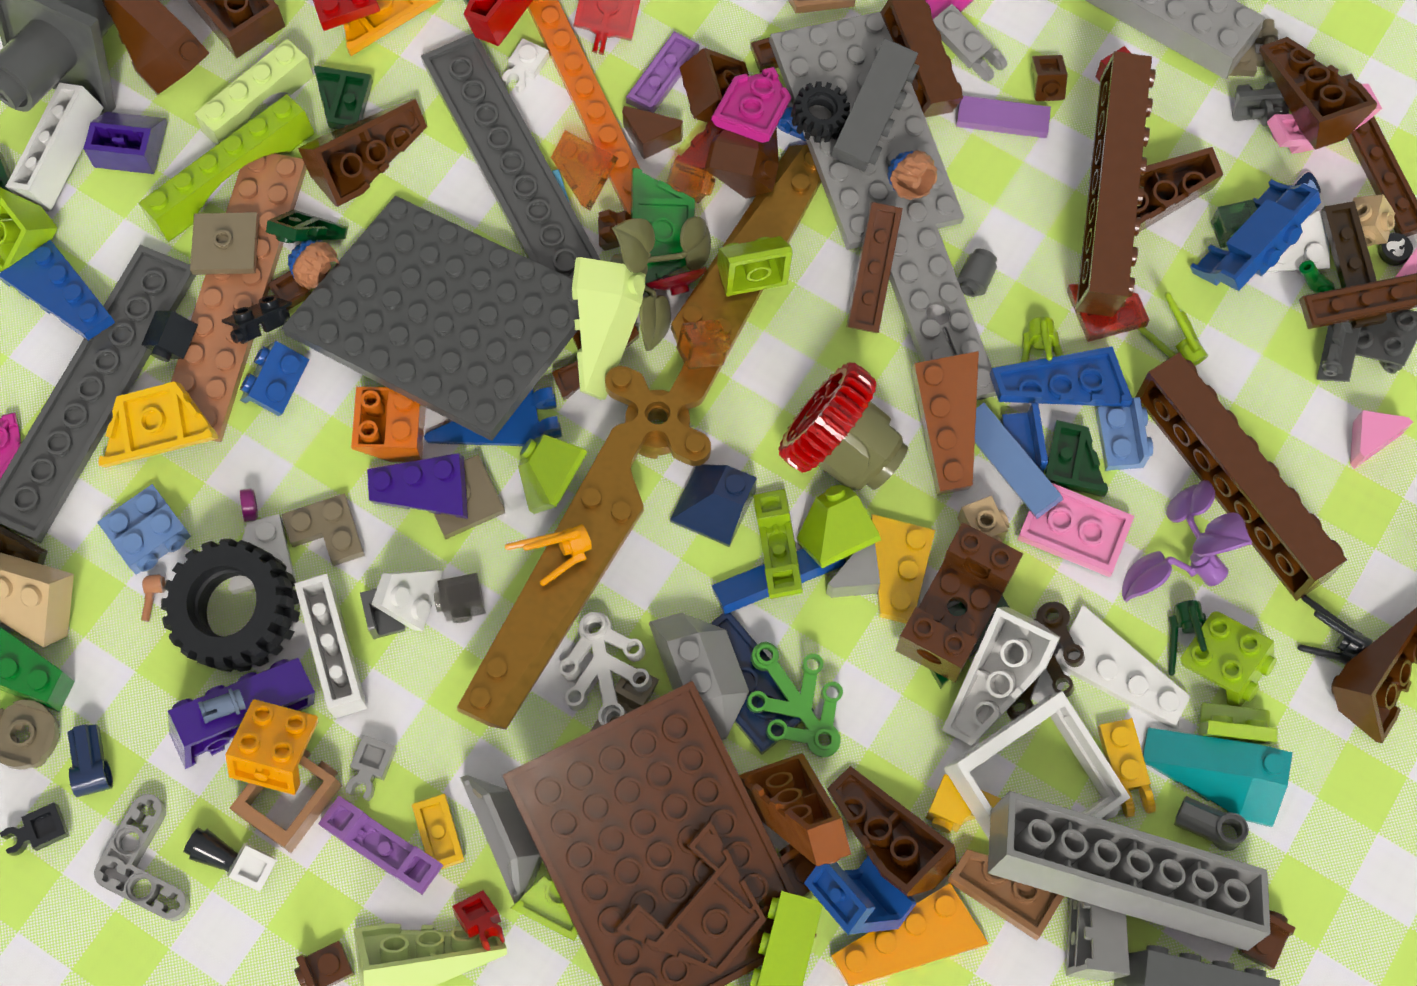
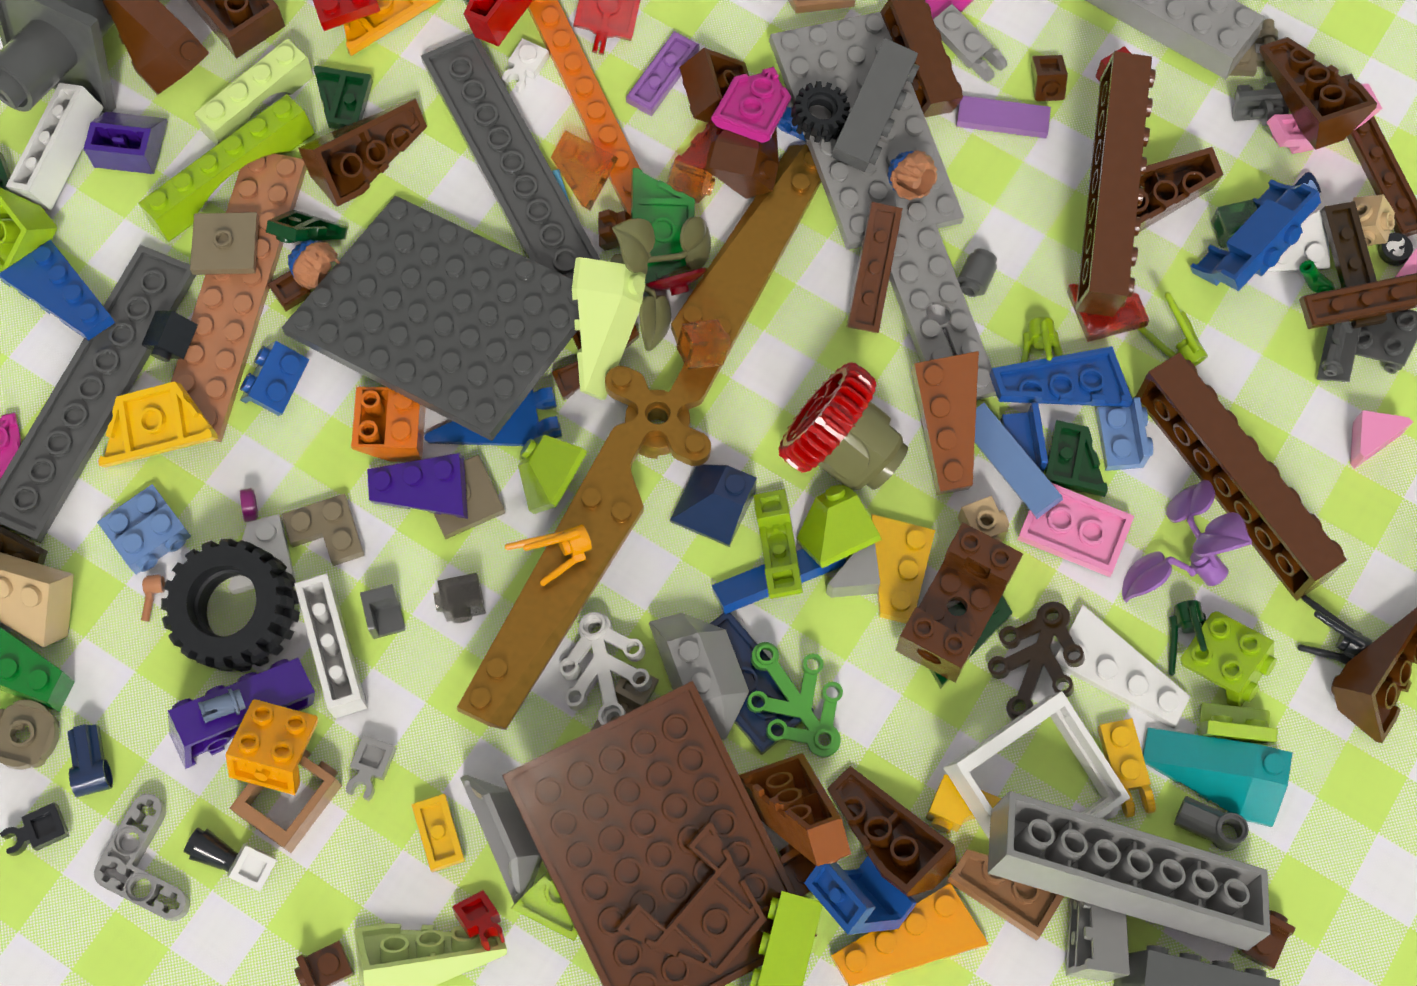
black hinge [222,295,292,344] -> none
medium lavender slope [318,796,443,895] -> none
white wing [371,570,443,631] -> none
reddish brown slope [622,106,683,159] -> none
lime slope [717,236,793,297] -> none
reddish brown tile [750,37,779,73] -> none
white wedge [942,606,1060,746] -> none

